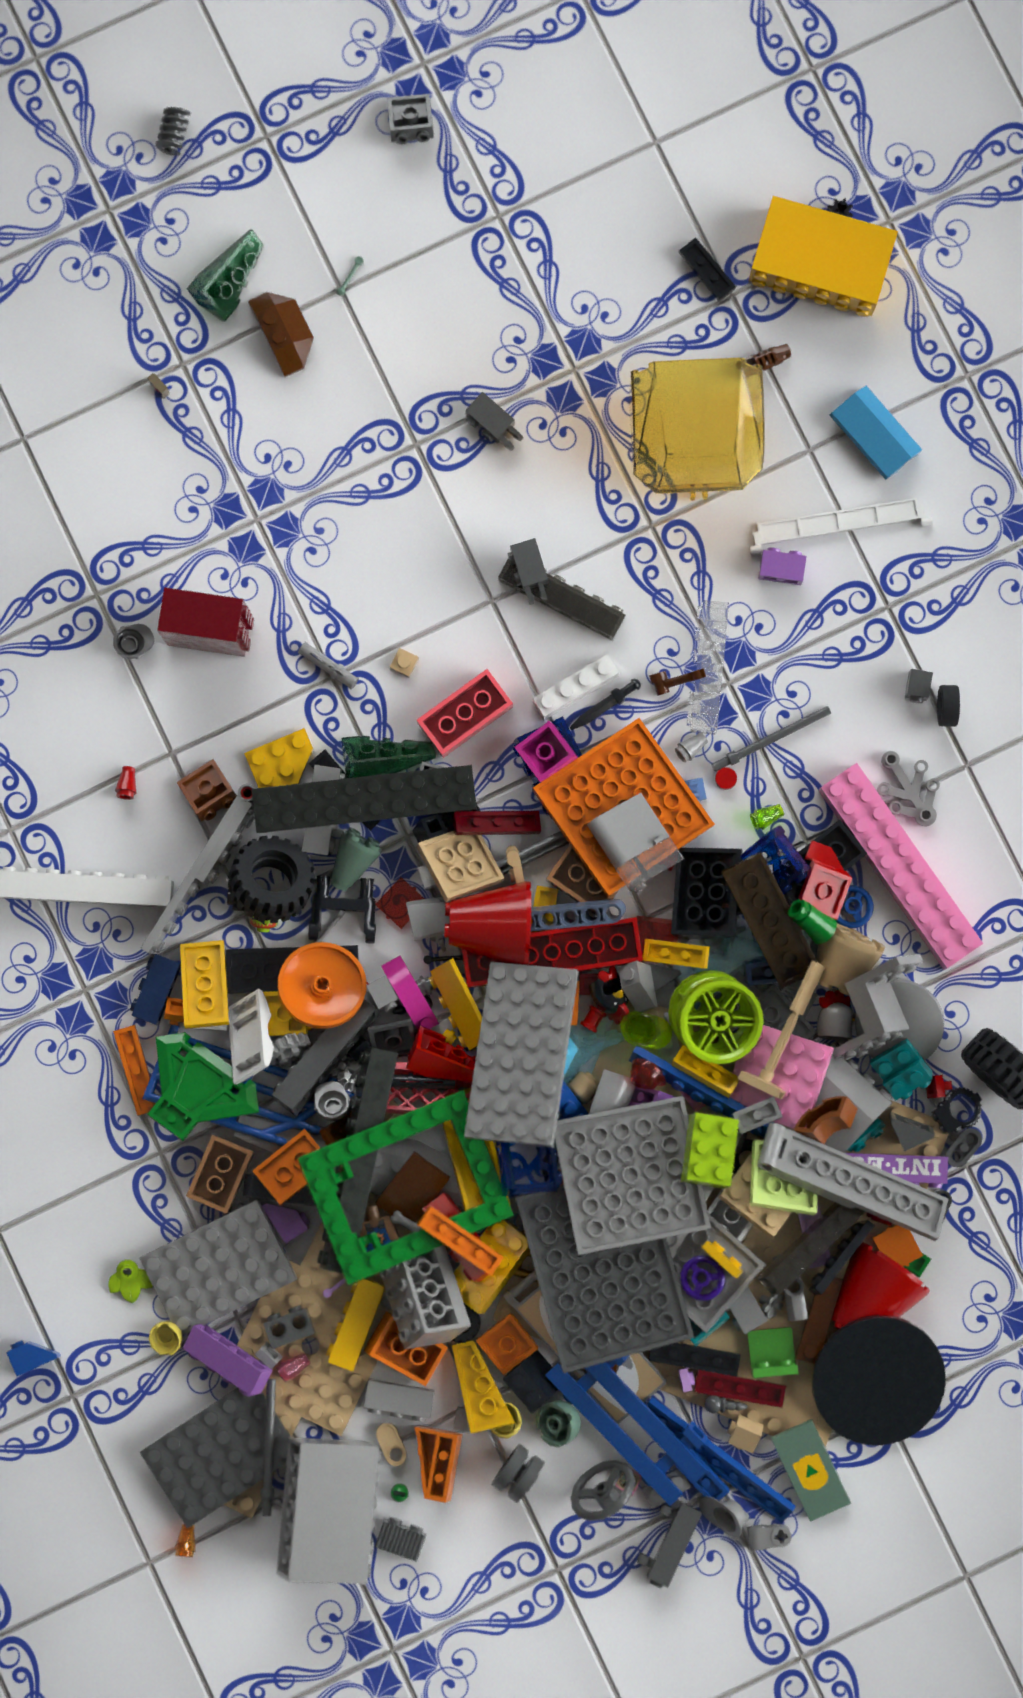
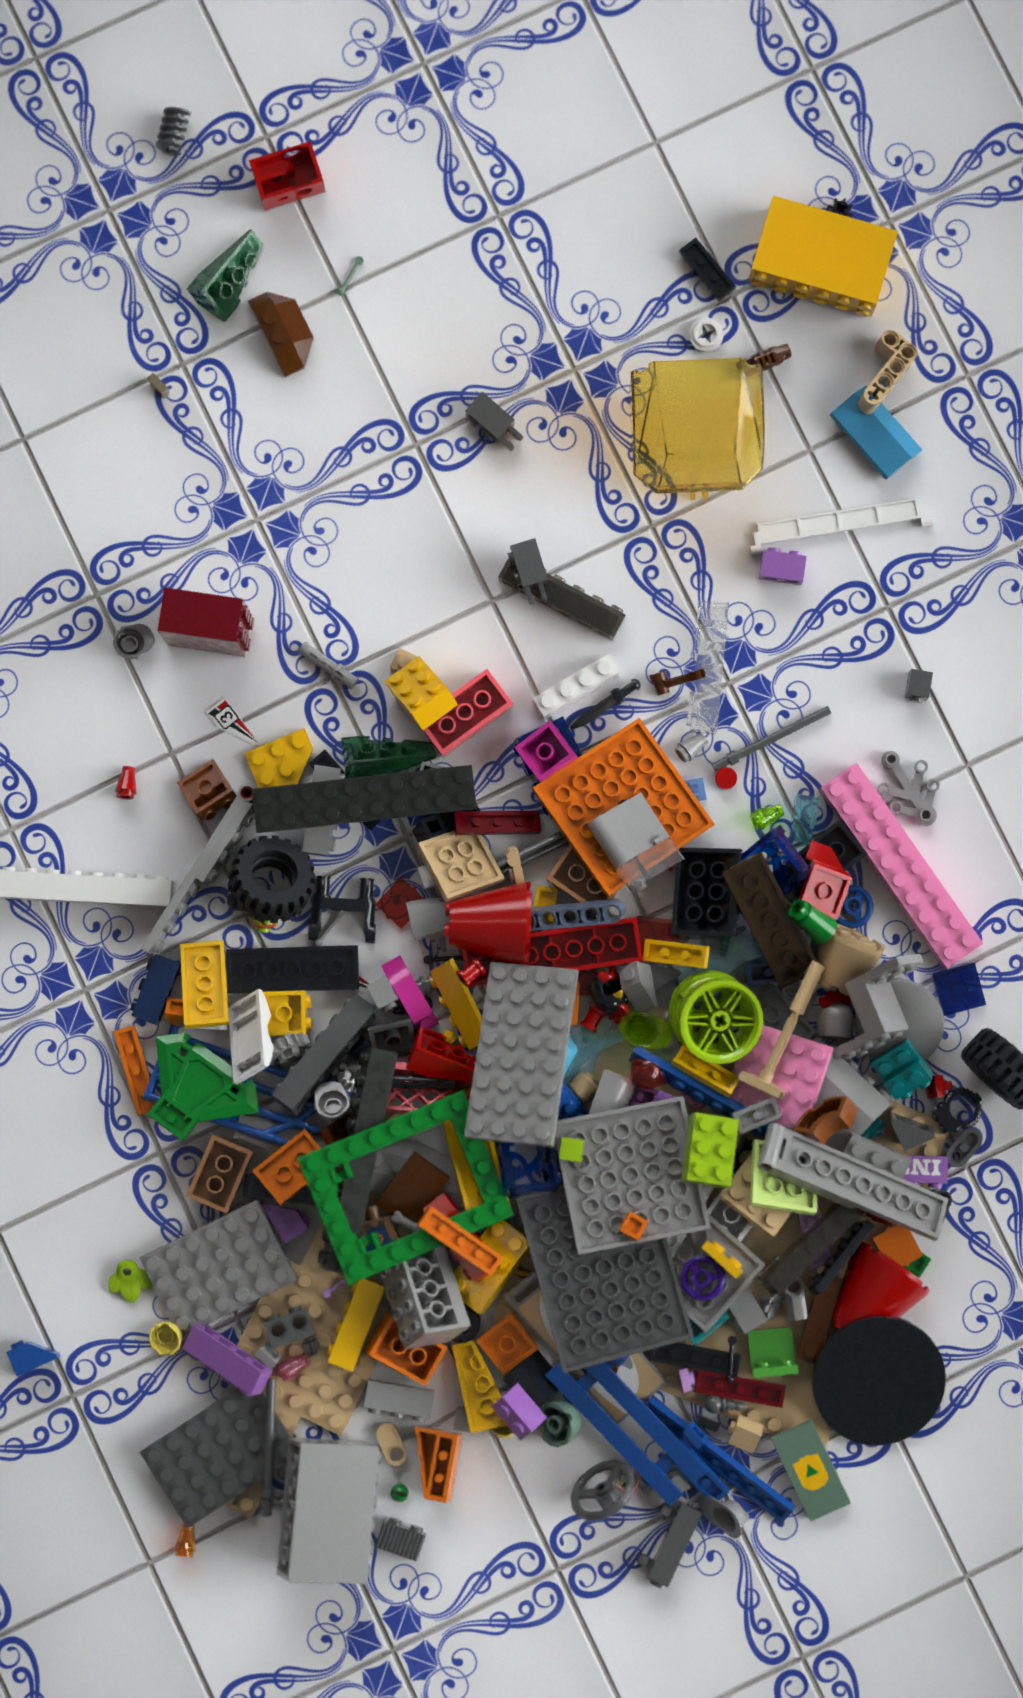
orange dish [278,942,367,1029] -> none
sand green cone [331,827,382,891] -> none
dark grey plate [387,94,434,145] -> none
dark grey wheel [491,1444,545,1503] -> none
light grey piece [747,1524,791,1551] -> none
black tyre [937,685,960,727] -> none
none -> sticker [205,697,260,746]
none -> red piece [249,141,326,211]
none -> yellow brick [384,656,458,730]
none -> red bush [456,958,485,987]
none -> medium lavender brick [491,1383,547,1441]
none -> lime tile [559,1137,584,1163]
none -> orange tile [618,1211,649,1242]
none -> white gear [689,317,724,352]
none -> black tile [696,1414,720,1432]
none -> black hinge [726,1336,737,1383]
none -> clear light blue slope [789,794,819,843]
none -> light grey plate [841,1132,912,1179]
none -> tan beam [858,330,917,414]
none -> clear blue plate [931,962,986,1016]

